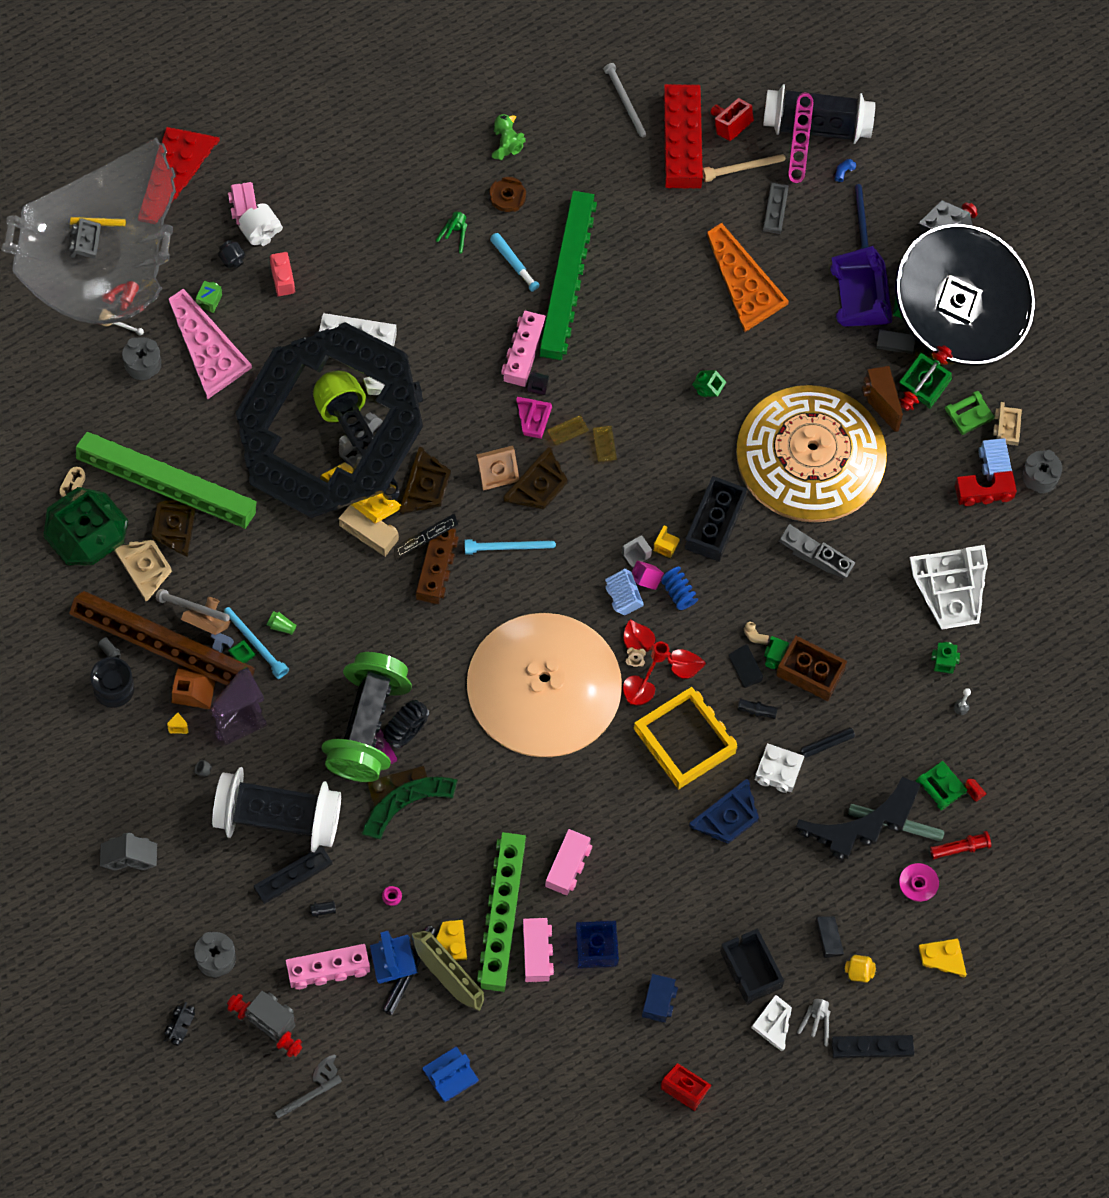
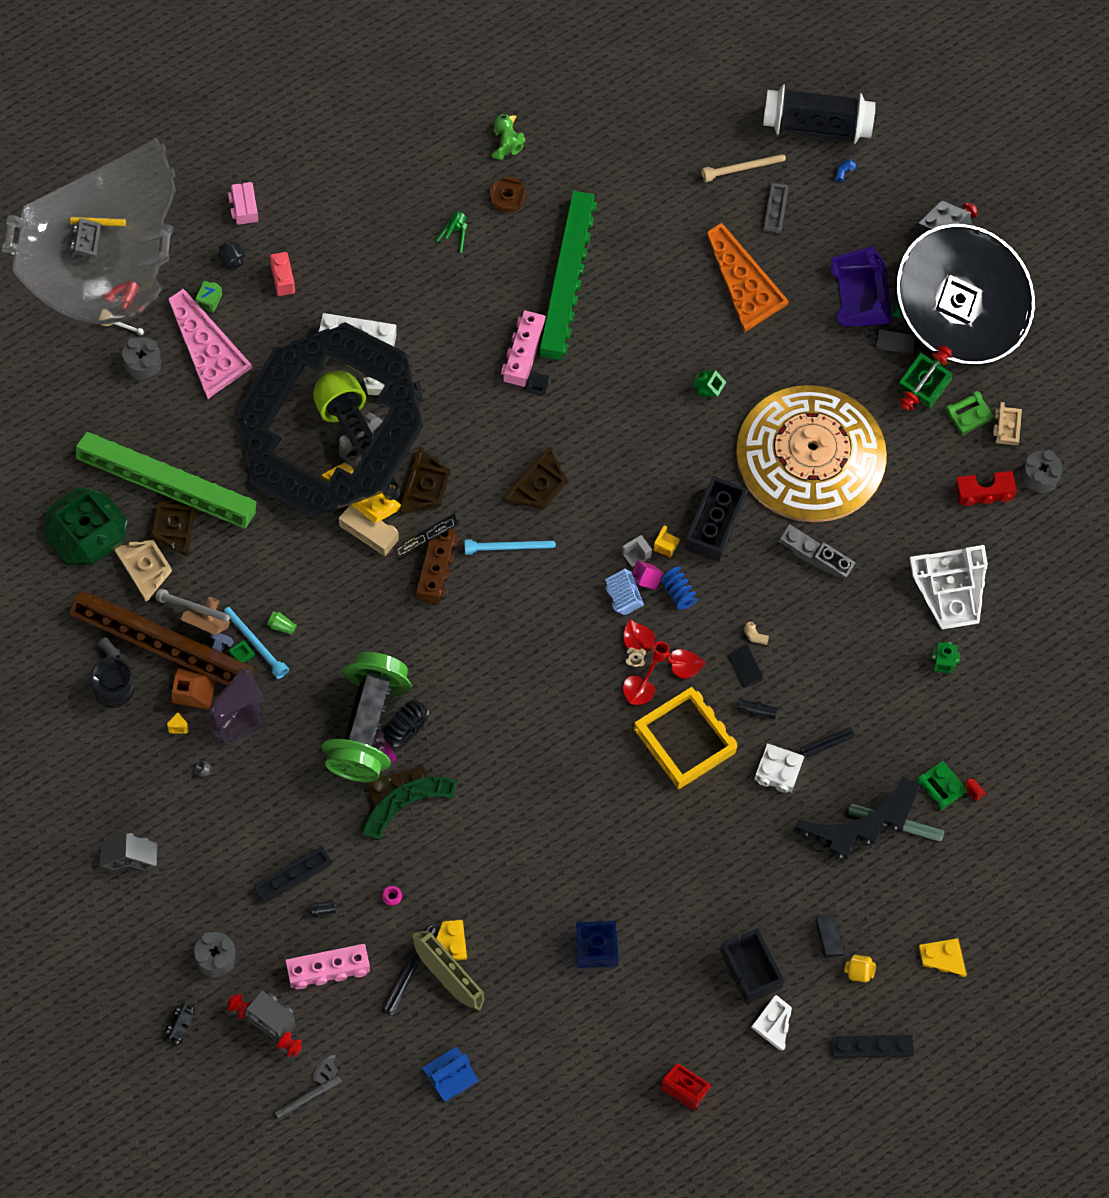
tan beam [60,467,86,497] -> none
red wing [139,127,220,225] -> none
brick [212,767,341,852] -> none
white brick [238,204,283,246] -> none
blue bracket [370,931,417,984] -> none
light nougat dish [467,613,622,757] -> none
medium nougat tile [476,446,519,490] -> none
bright green brick [477,832,526,992] -> none
medium azure piece [490,233,540,292] -> none
dark pink wing [517,397,552,439] -> none
bright pink brick [523,918,554,982] -> none
bright pink brick [545,829,592,895] -> none
clear yellow tile [547,415,589,445] -> none
clear yellow tile [593,426,617,462] -> none
light grey bar [603,63,646,137] -> none
dark blue brick [642,974,678,1023] -> none
red brick [663,84,703,188] -> none
dark blue wing [689,779,759,844] -> none
red brick [711,98,754,141] -> none
green brick [764,636,789,669] -> none
reddish brown brick [776,636,847,701] -> none
dark pink beam [788,92,813,183] -> none
light grey plant [797,999,831,1046] -> none
dark blue piece [855,184,869,249] -> none
reddish brown slope [862,366,903,432] -> none
dark pink dish [899,863,939,902] -> none
red pin [930,831,991,860] -> none
dark grey hinge [954,688,971,715] -> none
light blue brick [979,438,1012,481] -> none

